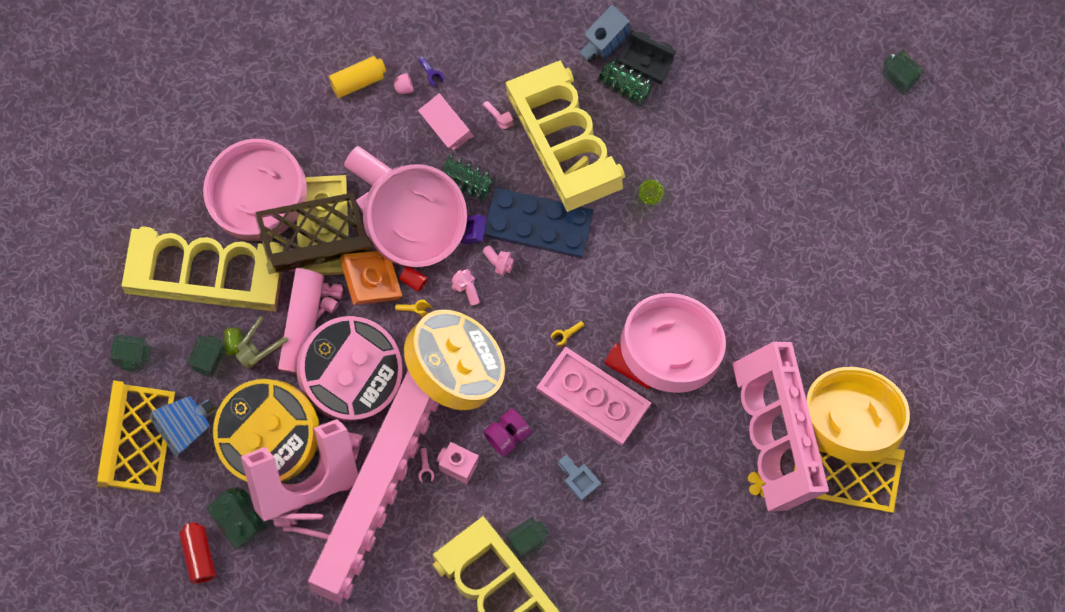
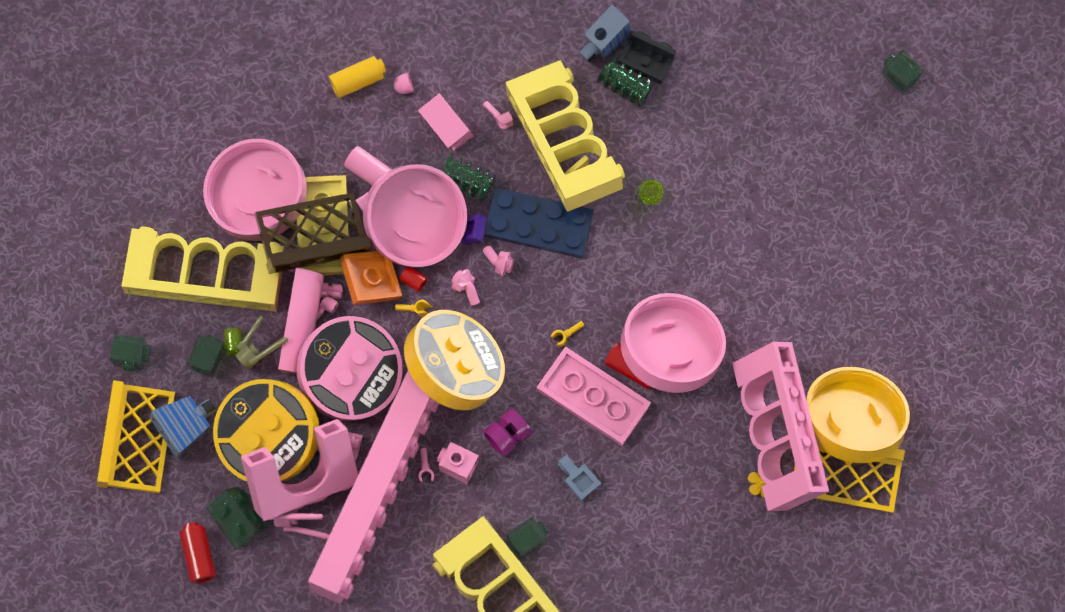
dark purple hand [418,57,444,88] -> none

